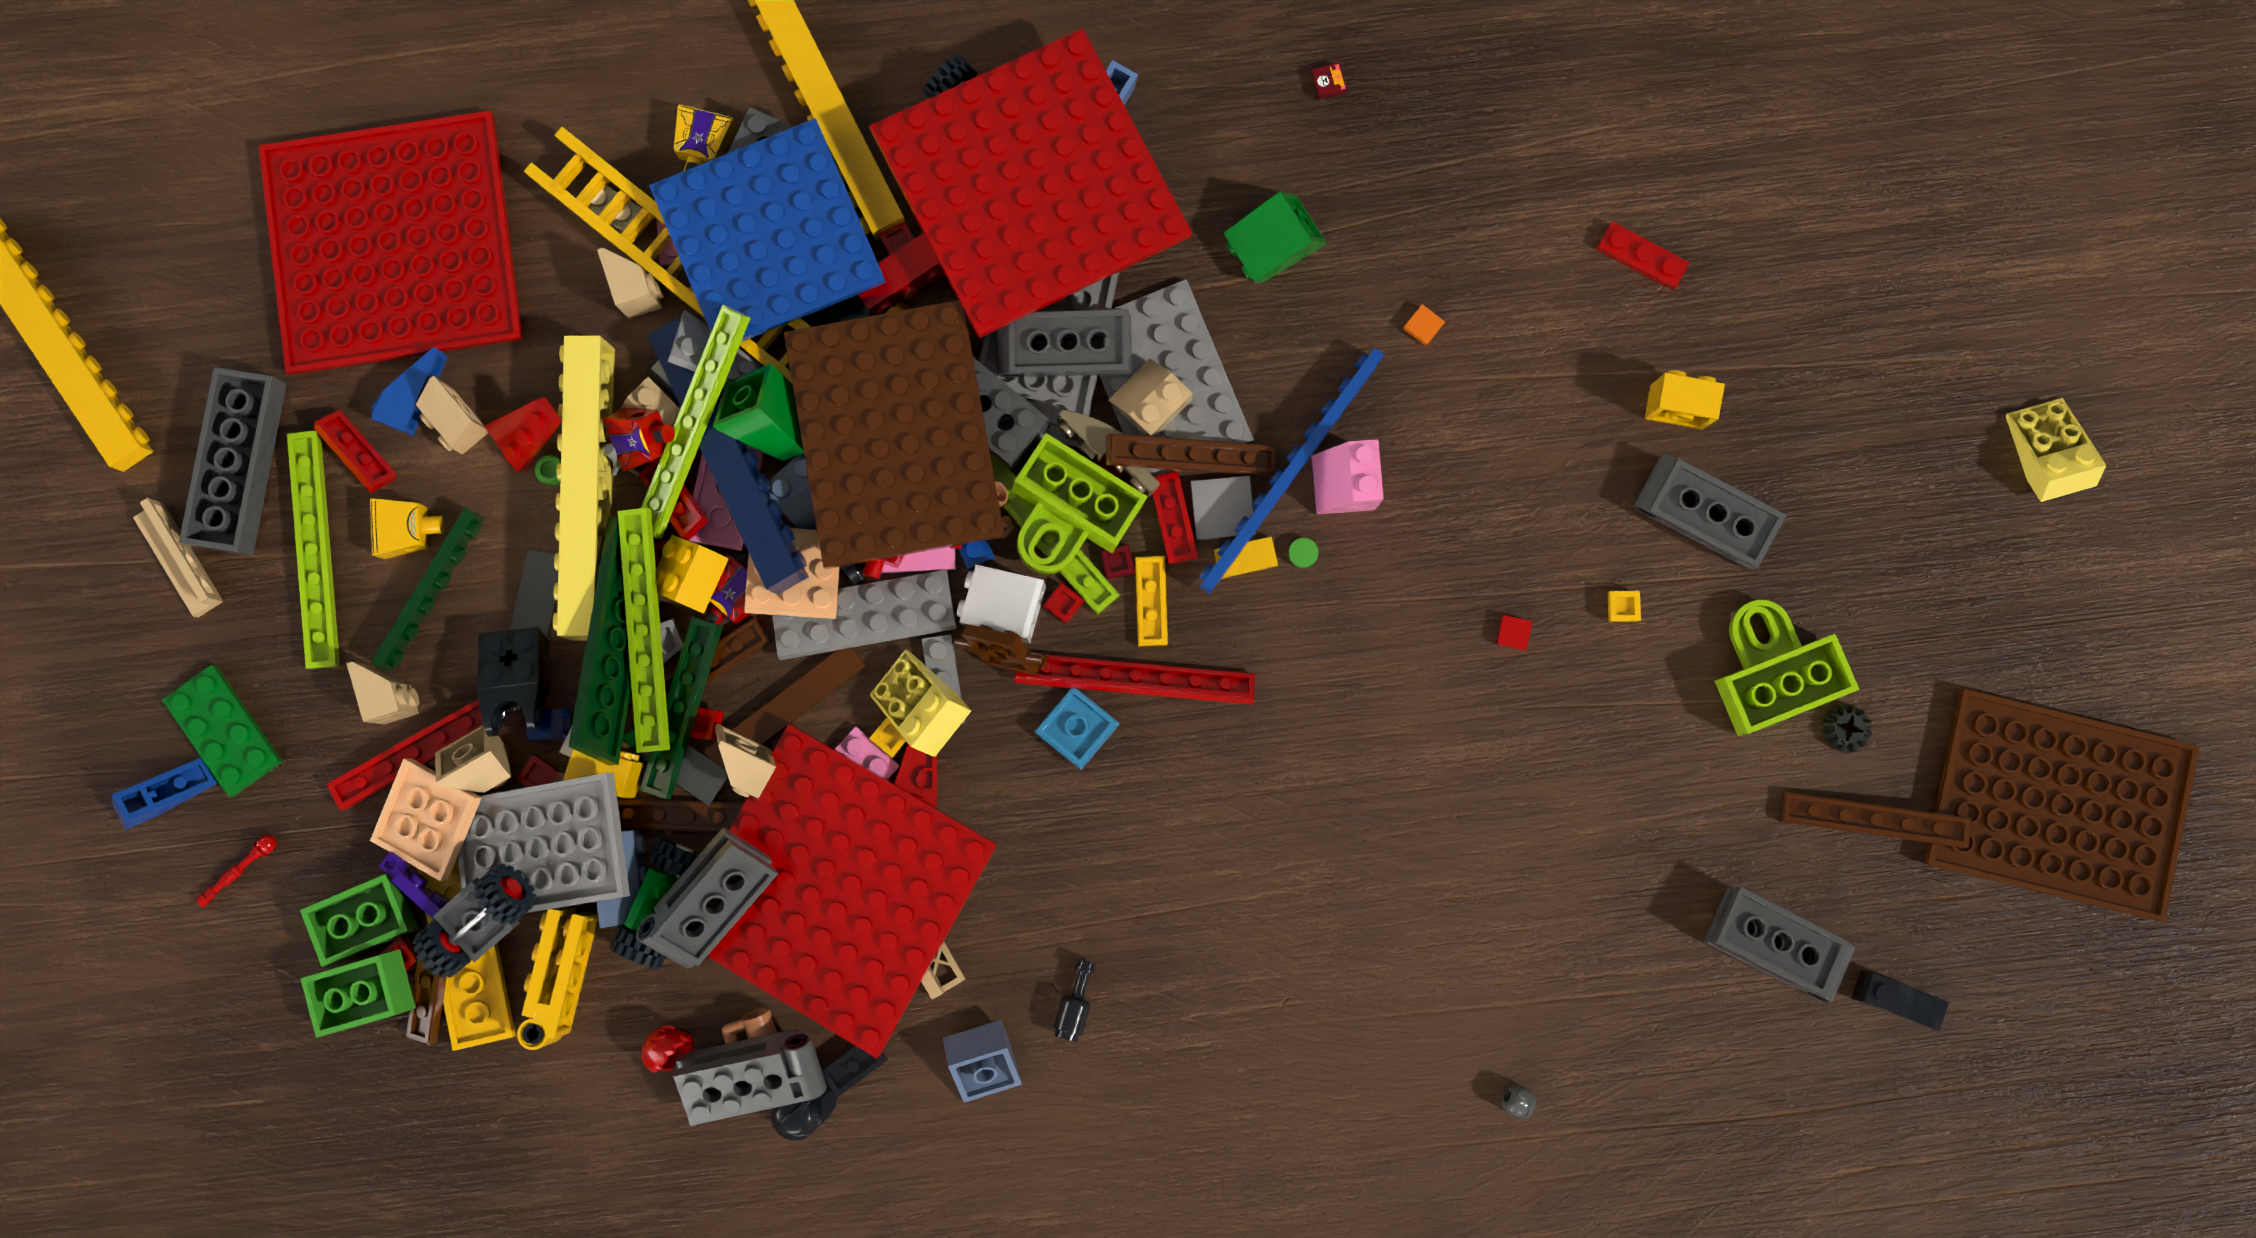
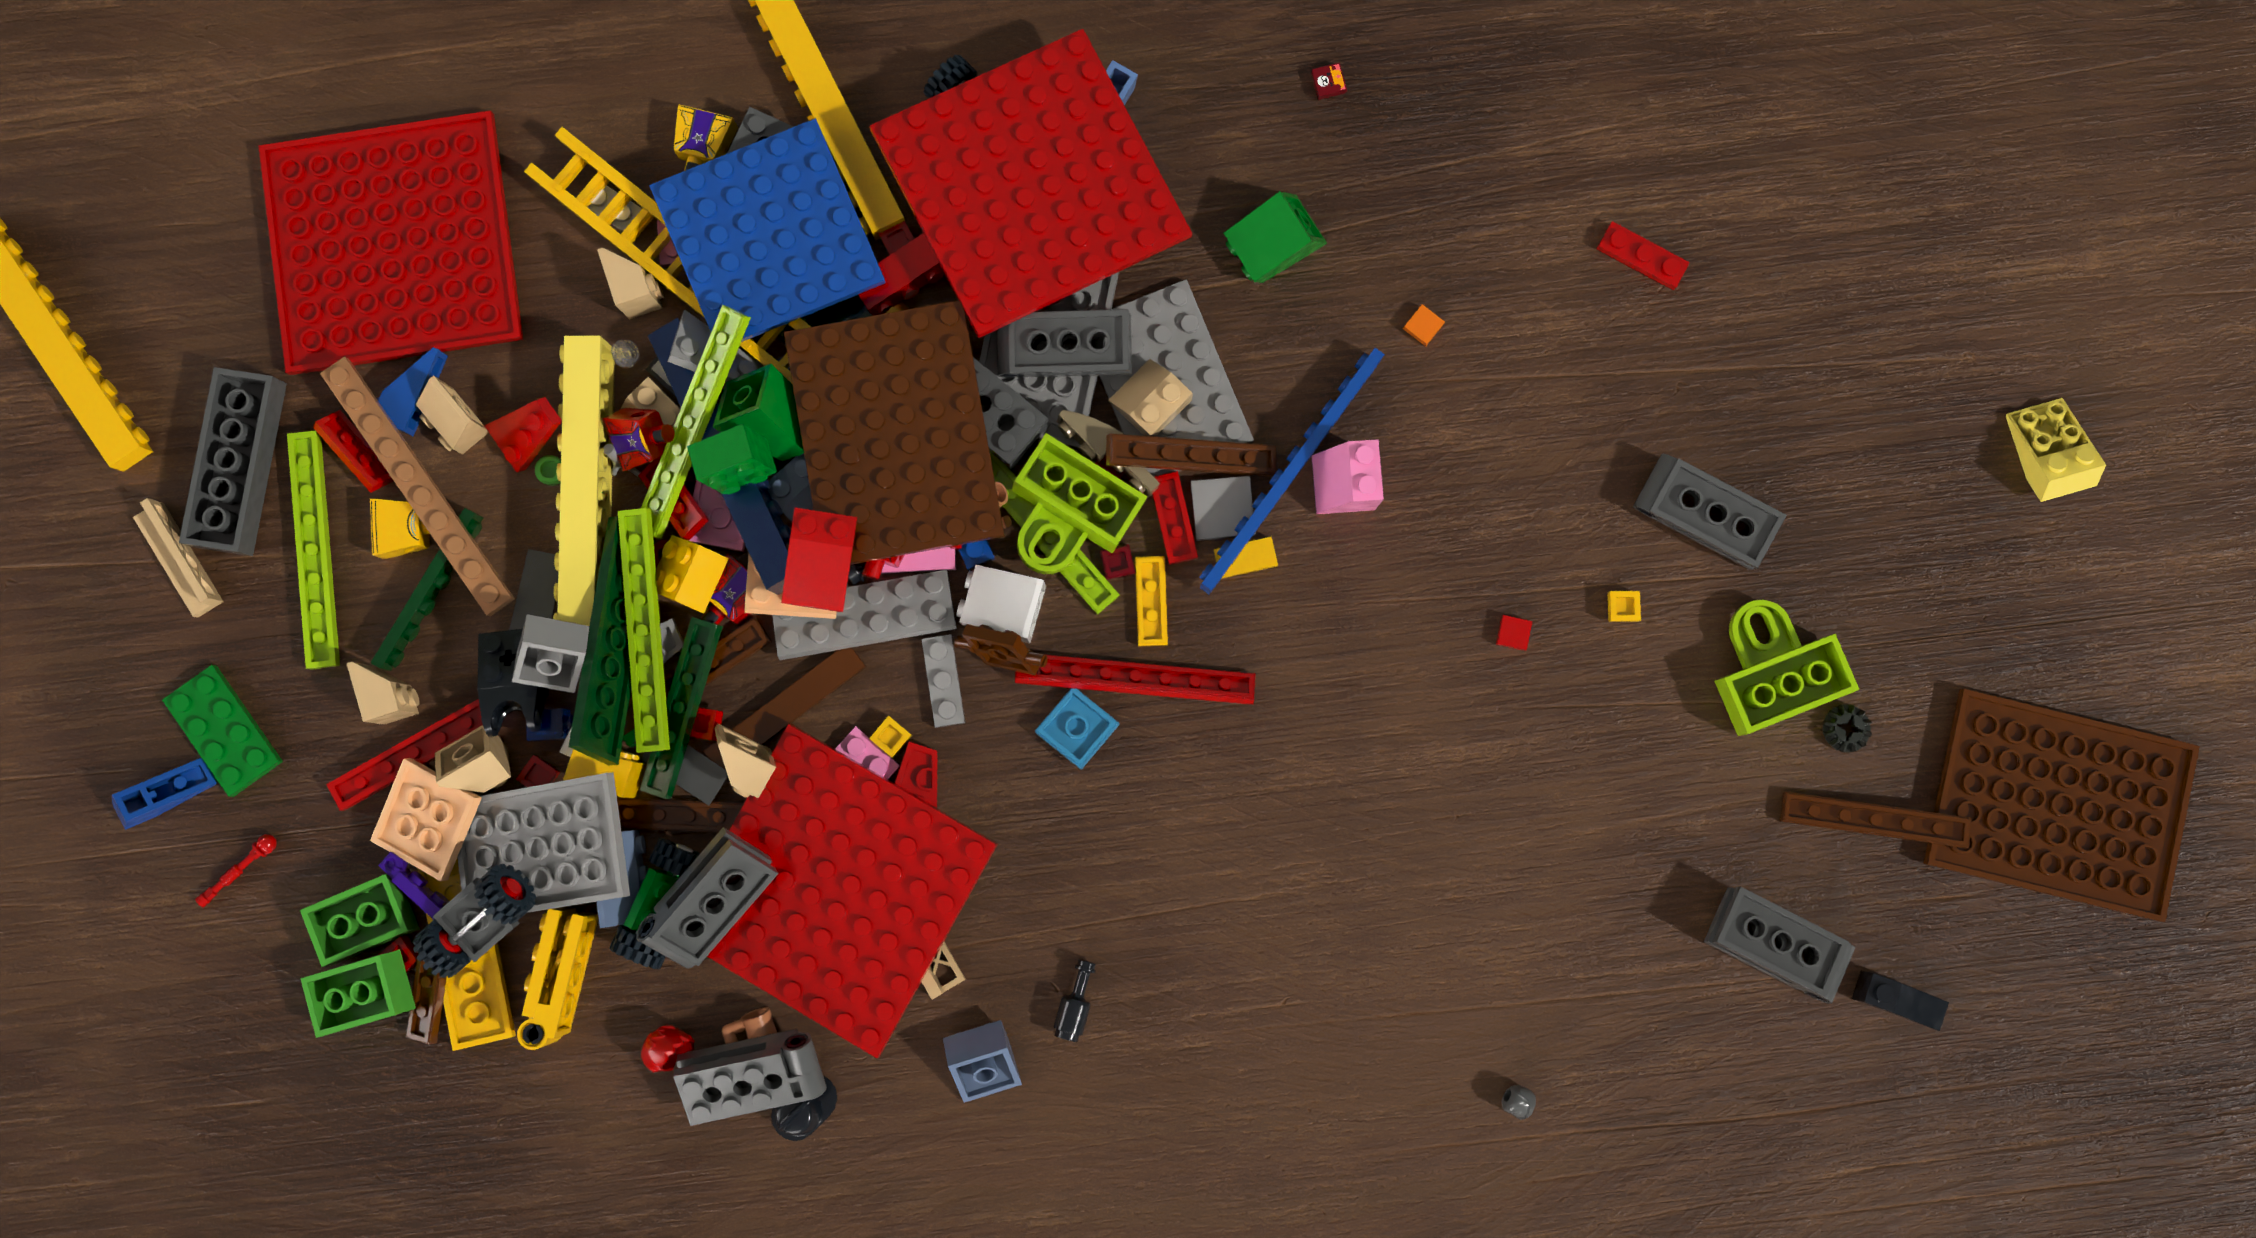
black plate [822,1046,888,1098] -> none
light yellow slope [870,649,971,757] -> none
red tile [1043,582,1085,624] -> none
bright green tile [1288,538,1318,568] -> none
yellow brick [1644,370,1725,430] -> none
none -> medium nougat plate [320,356,515,616]
none -> light grey brick [512,614,589,693]
none -> clear plate [611,340,640,368]
none -> green brick [687,424,777,494]
none -> red slope [781,507,857,613]

